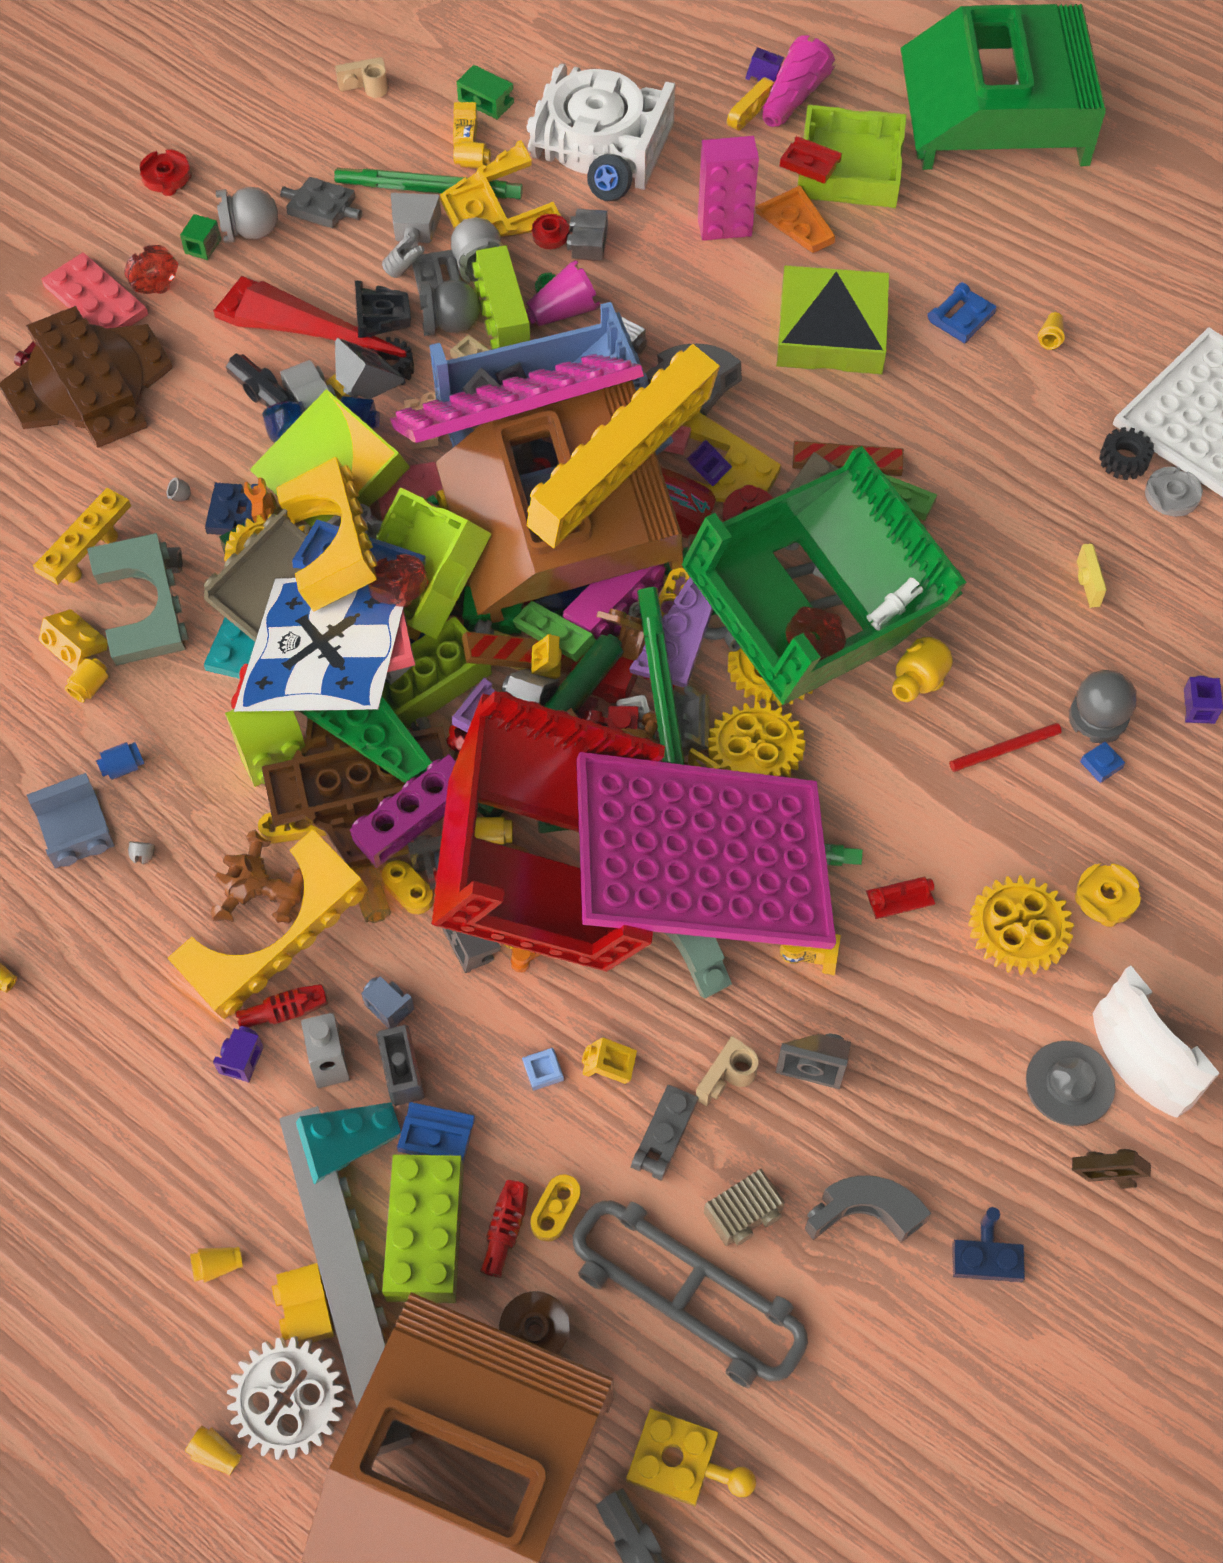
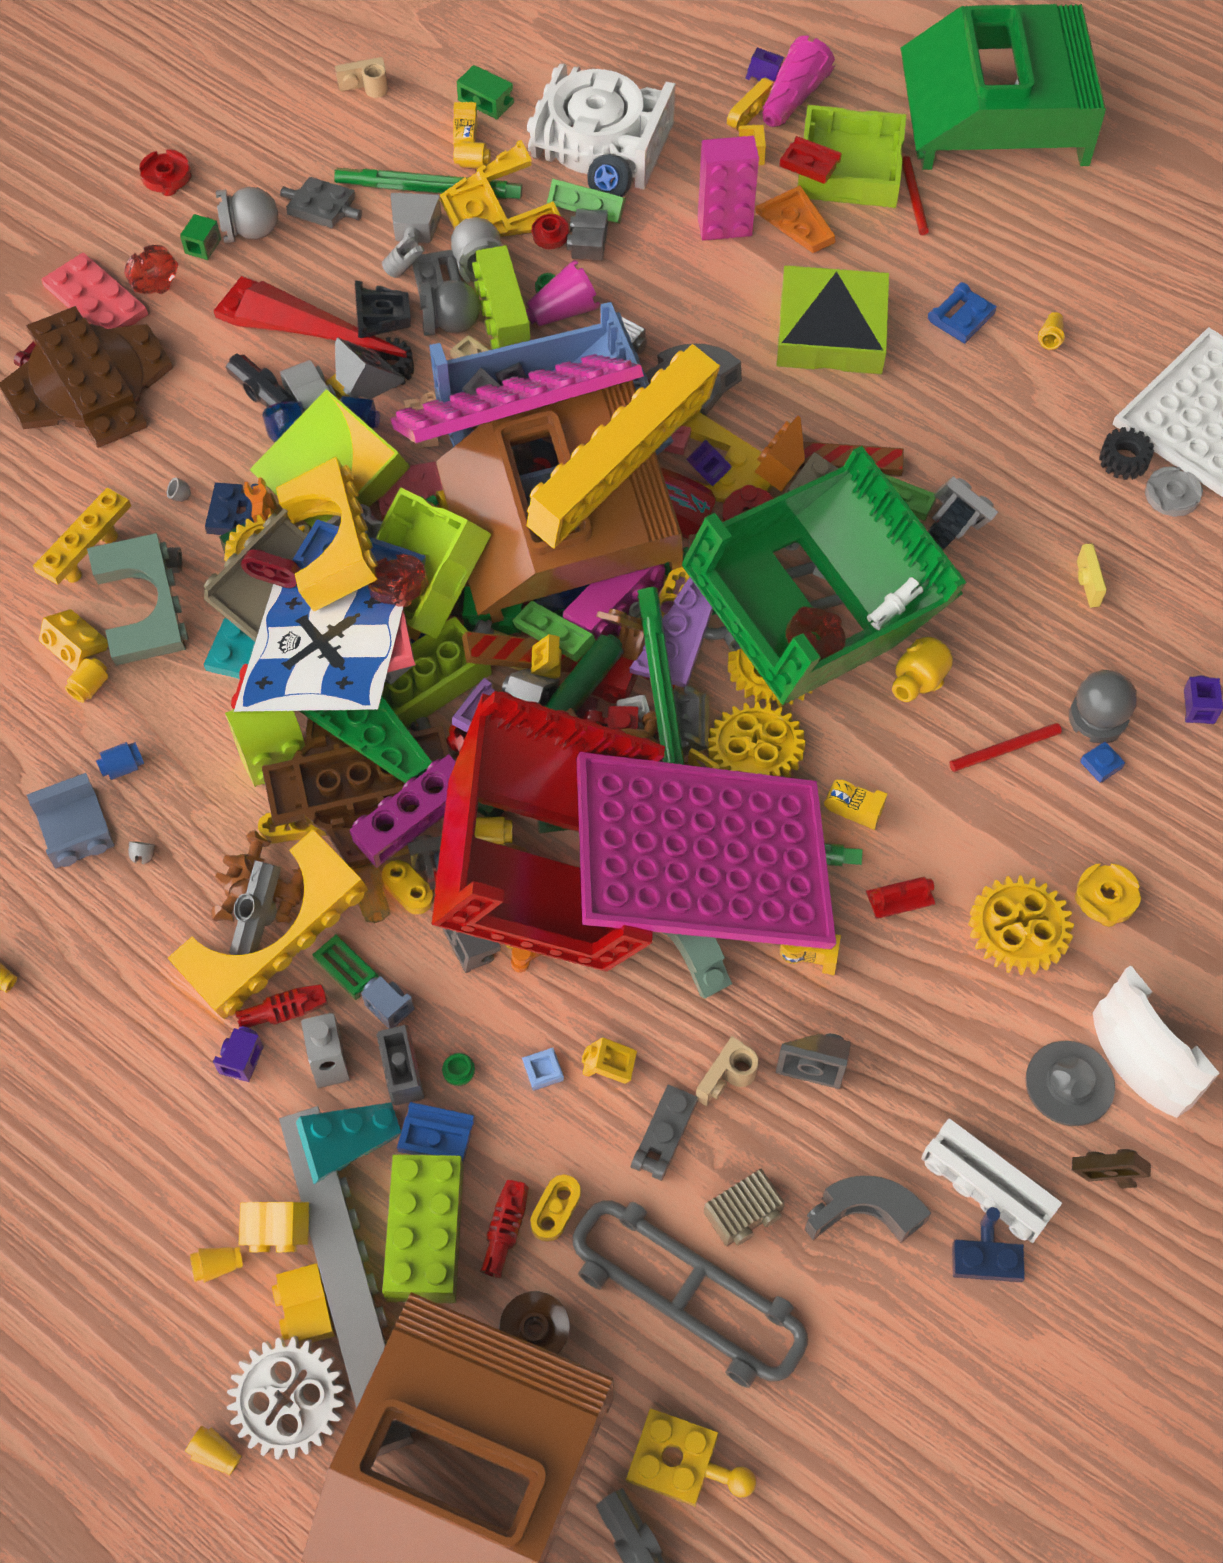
none -> dark grey piece [229,860,282,955]
none -> yellow brick [239,1202,309,1252]
none -> dark red plate [241,549,301,588]
none -> green tile [312,934,379,1000]
none -> green plate [442,1053,475,1086]
none -> bright green plate [547,179,626,223]
none -> yellow bracket [739,125,766,165]
none -> orange slope [755,415,805,492]
none -> yellow leg [824,779,888,830]
none -> red bar [902,156,929,236]
none -> white brick [921,1118,1062,1244]
none -> plate [928,476,998,550]

